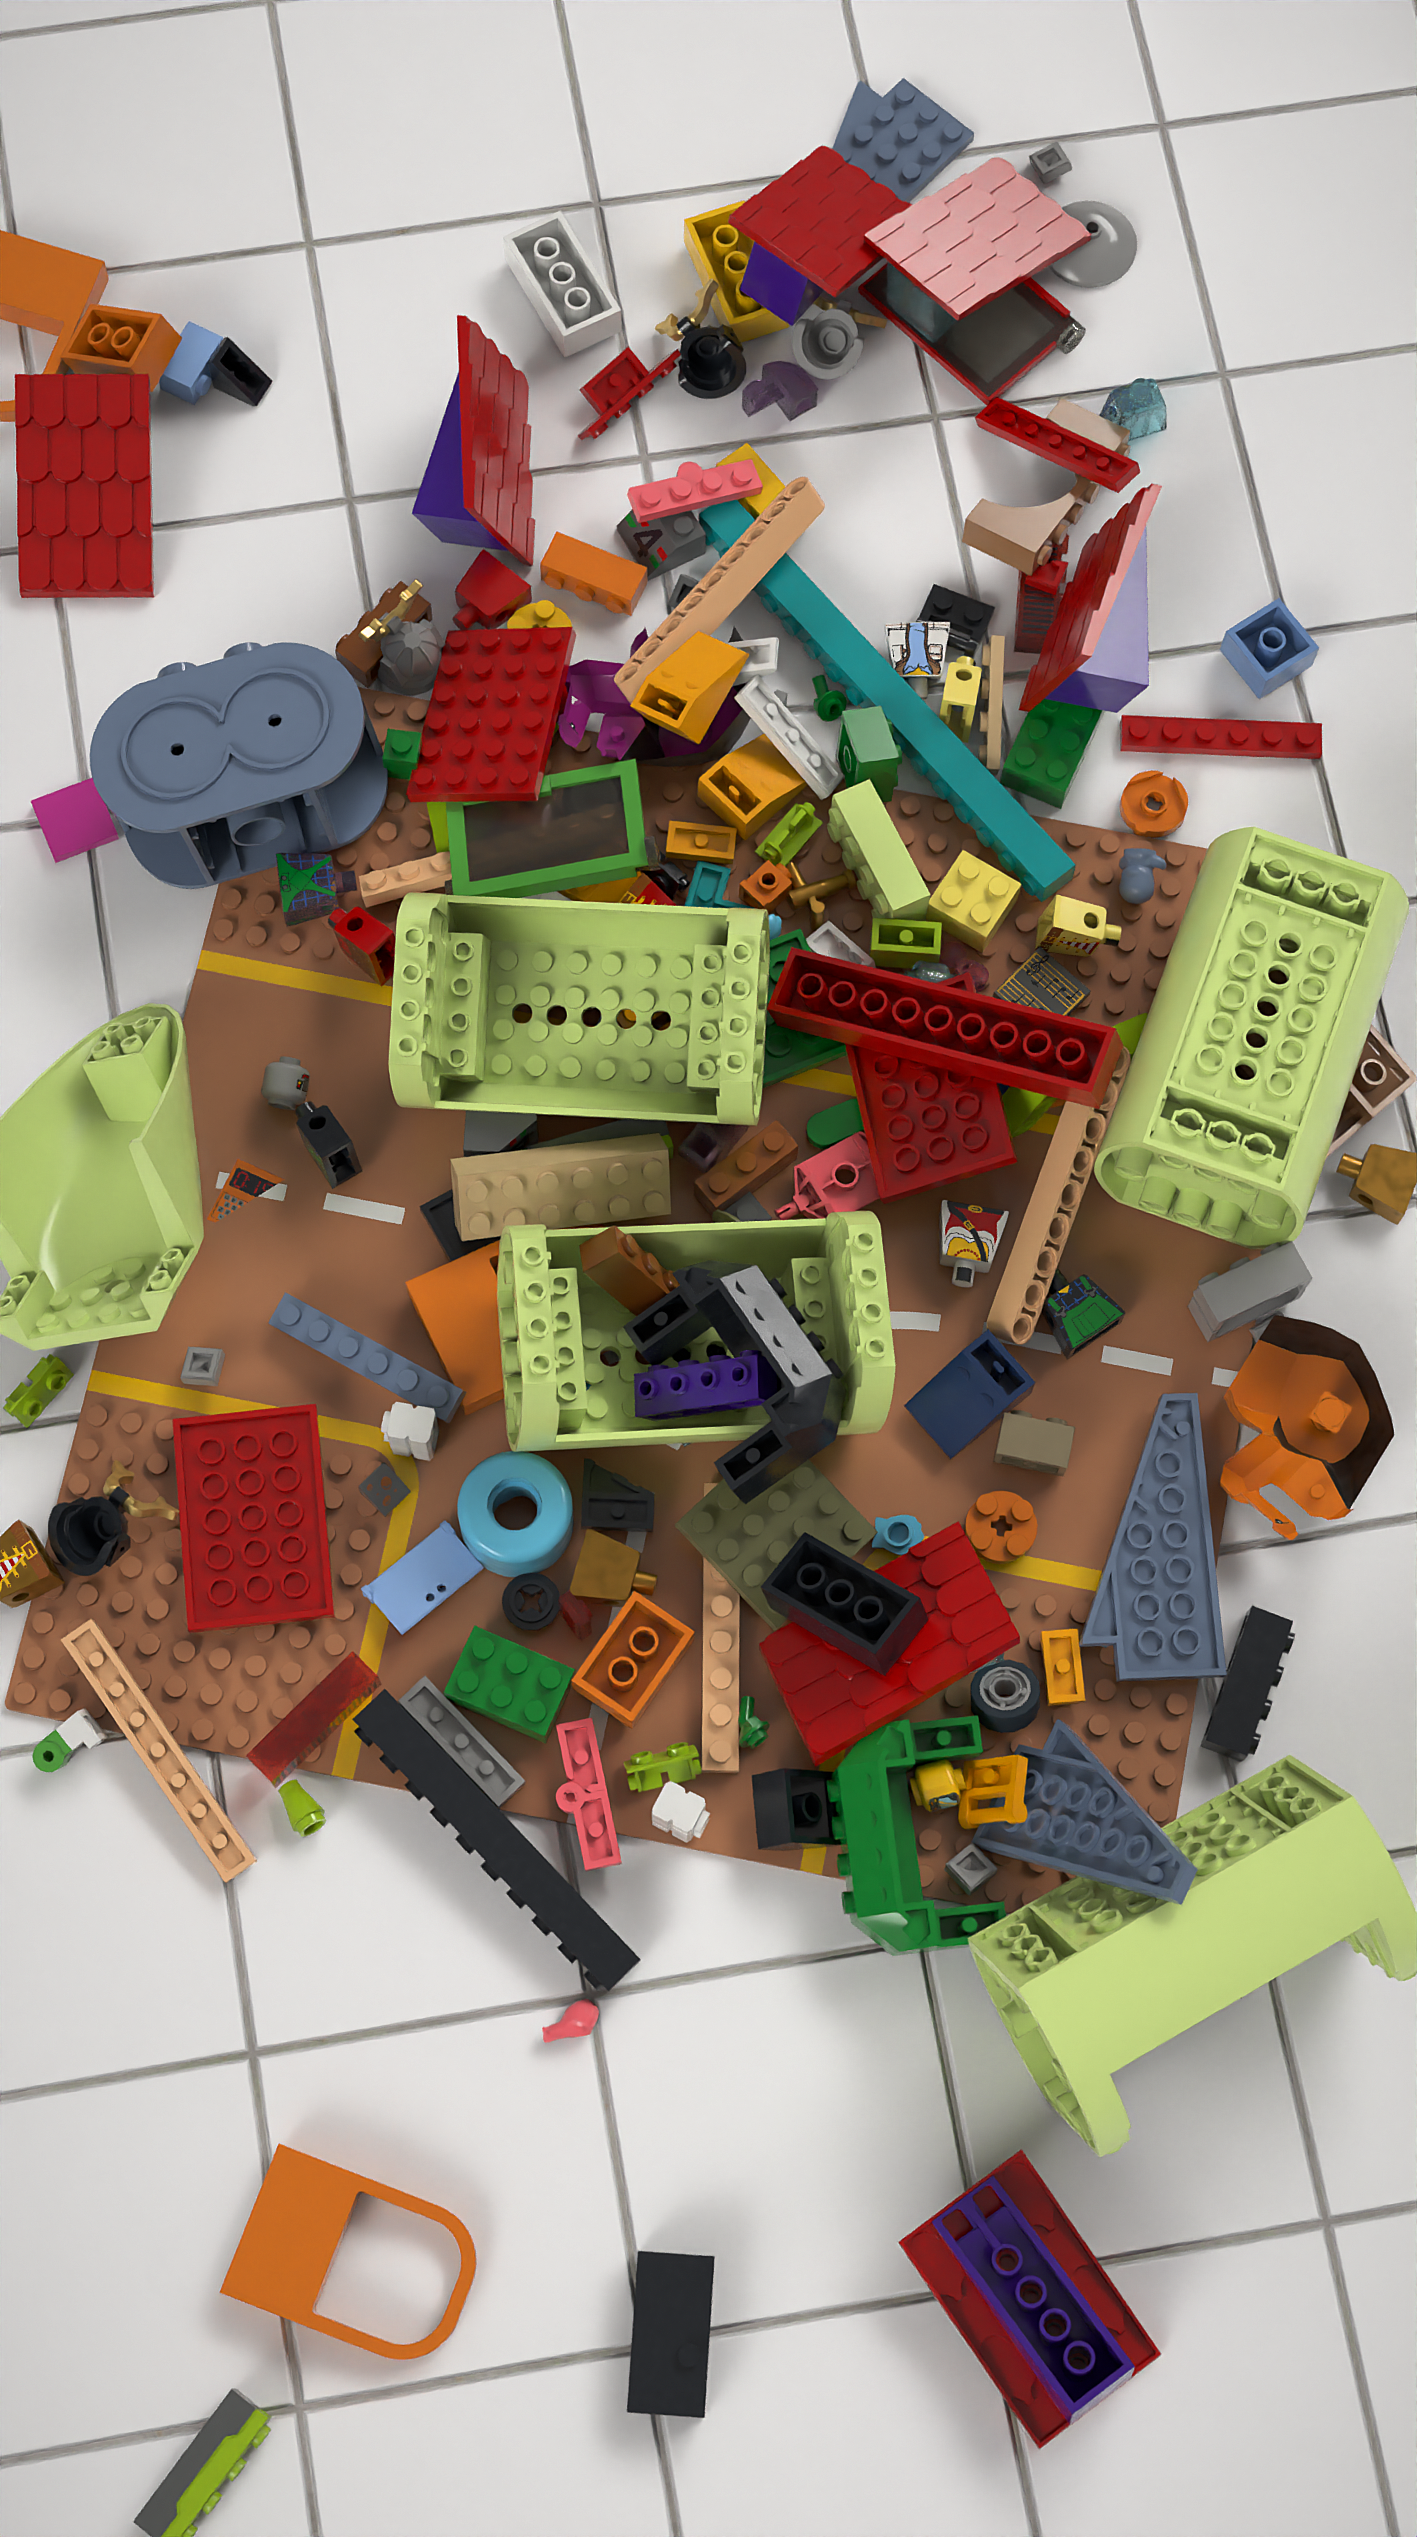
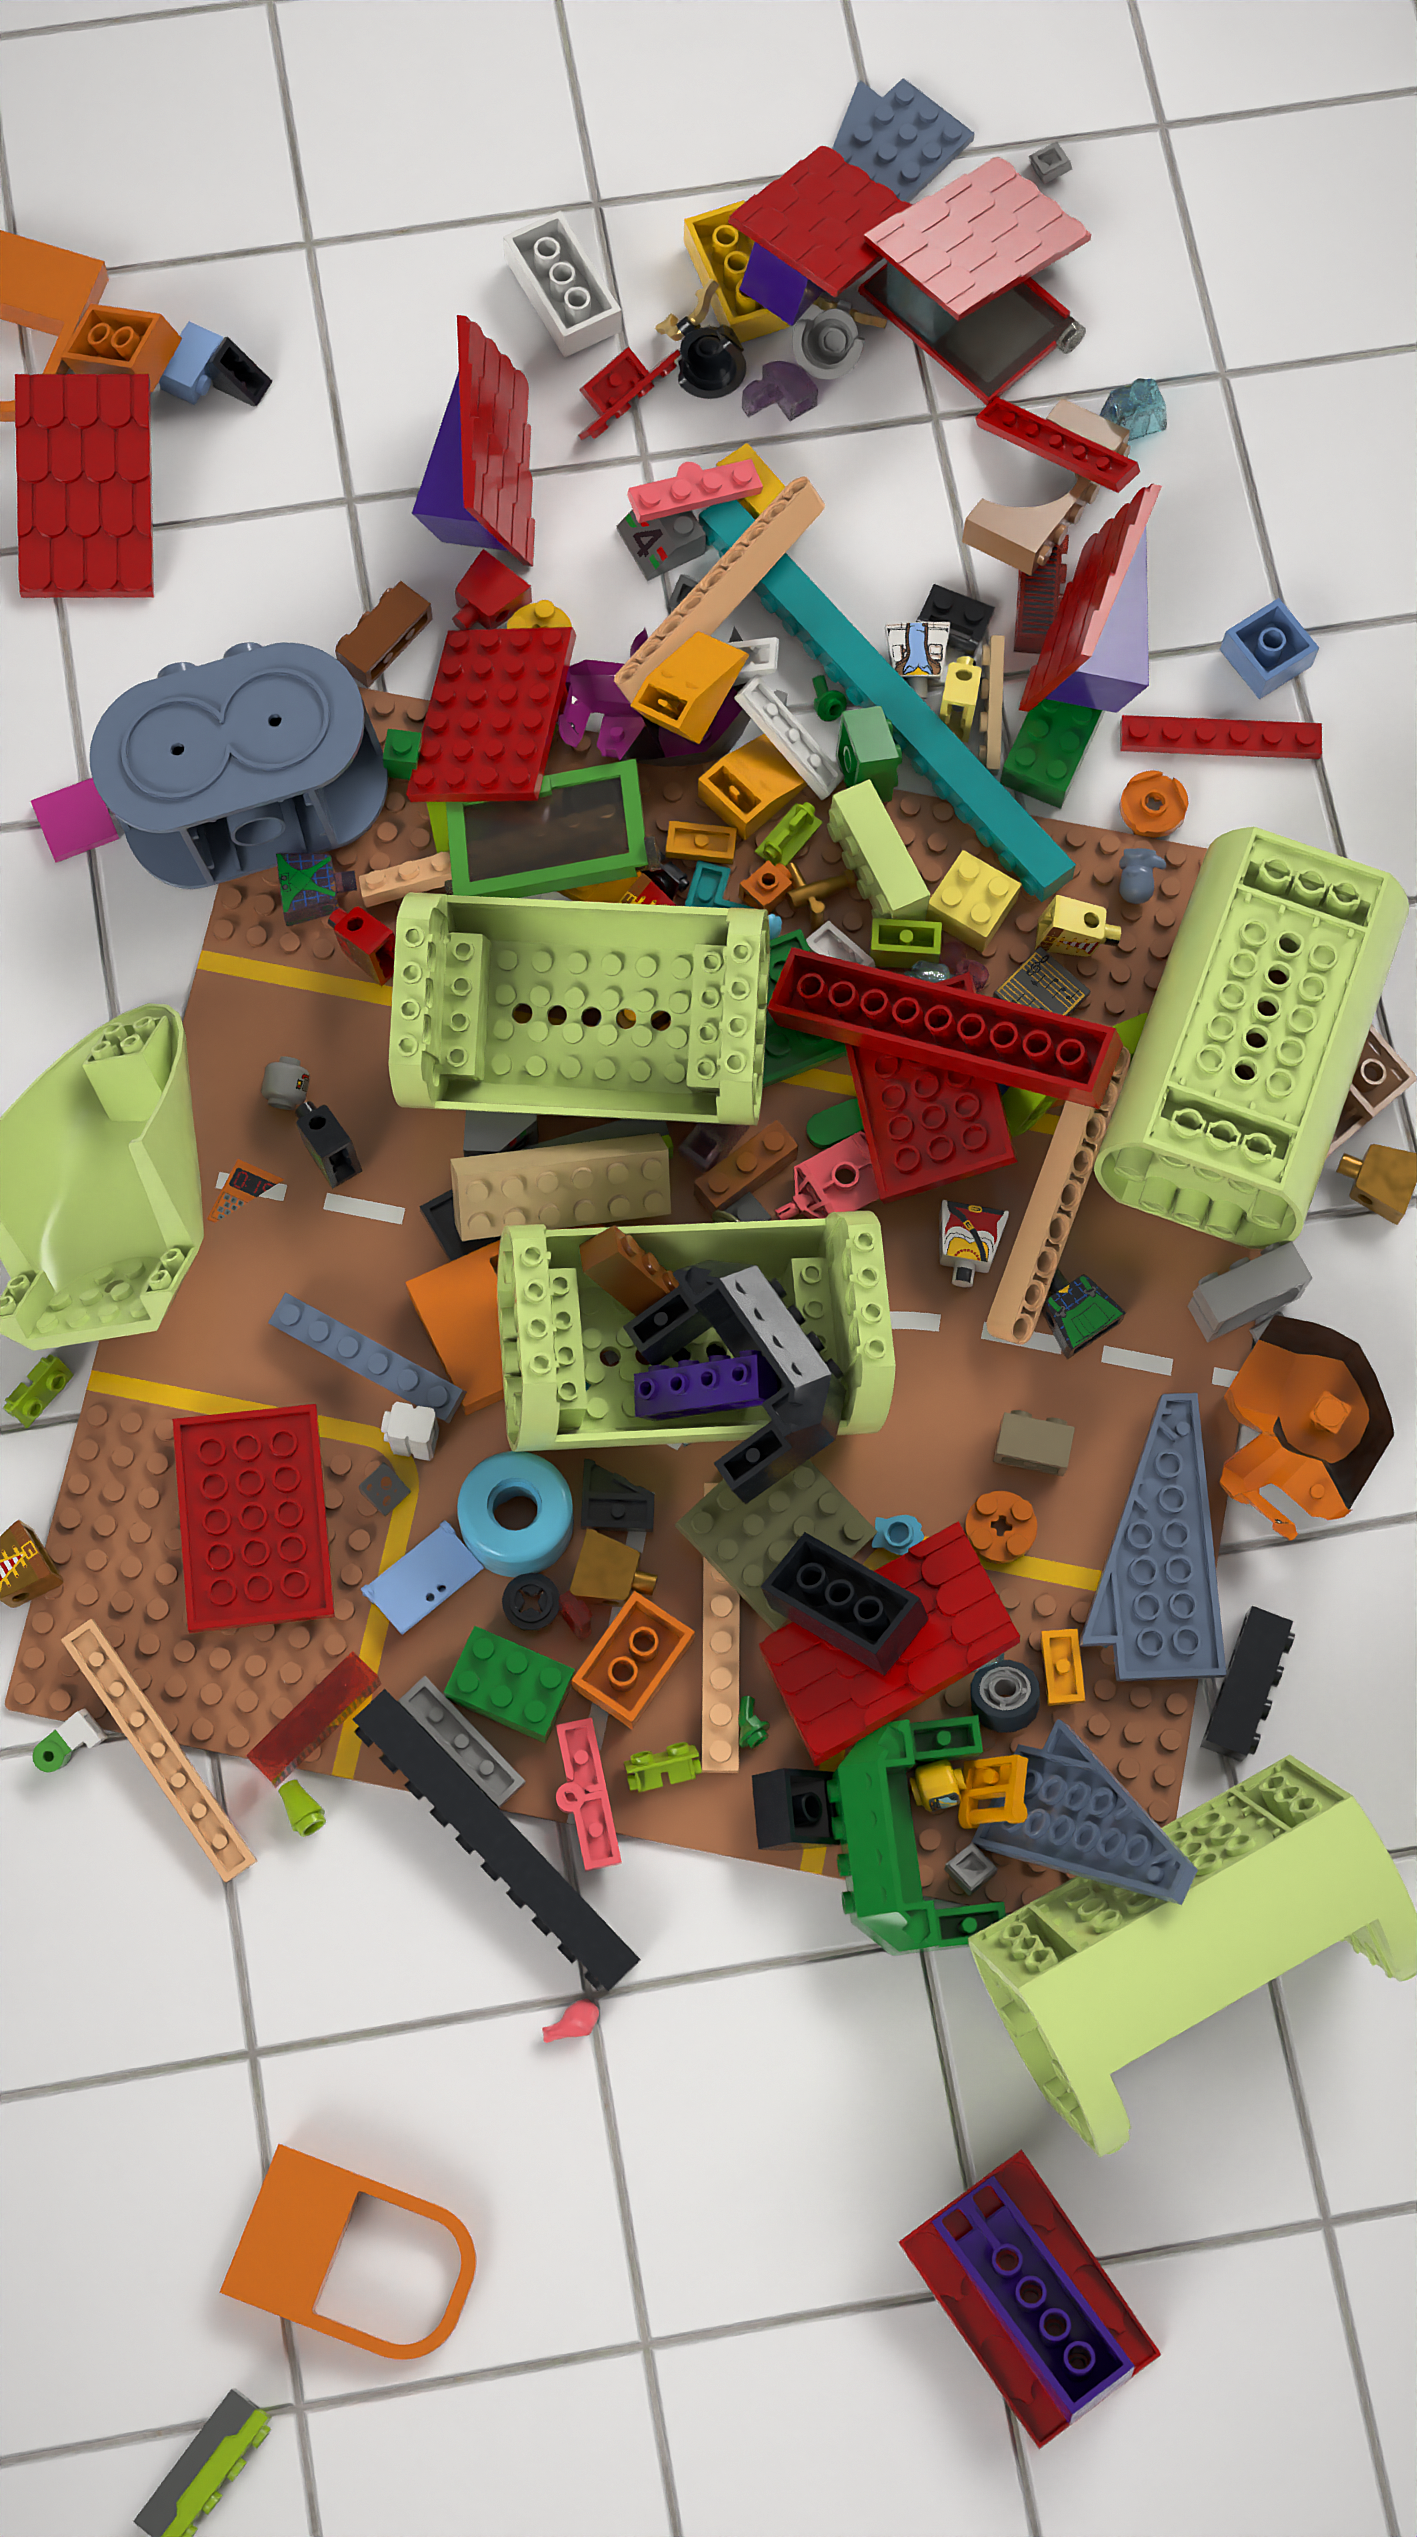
black helmet [48,1460,179,1576] -> none
light grey tile [180,1347,225,1386] -> none
light grey helmet [358,579,445,695] -> none
orange brick [540,531,647,616] -> none
black brick [627,2251,715,2418] -> none
white brick [652,1781,710,1843] -> none
dark blue slope [904,1329,1036,1460] -> none
red tile [1025,560,1069,596] -> none
light grey dish [1048,201,1137,287] -> none

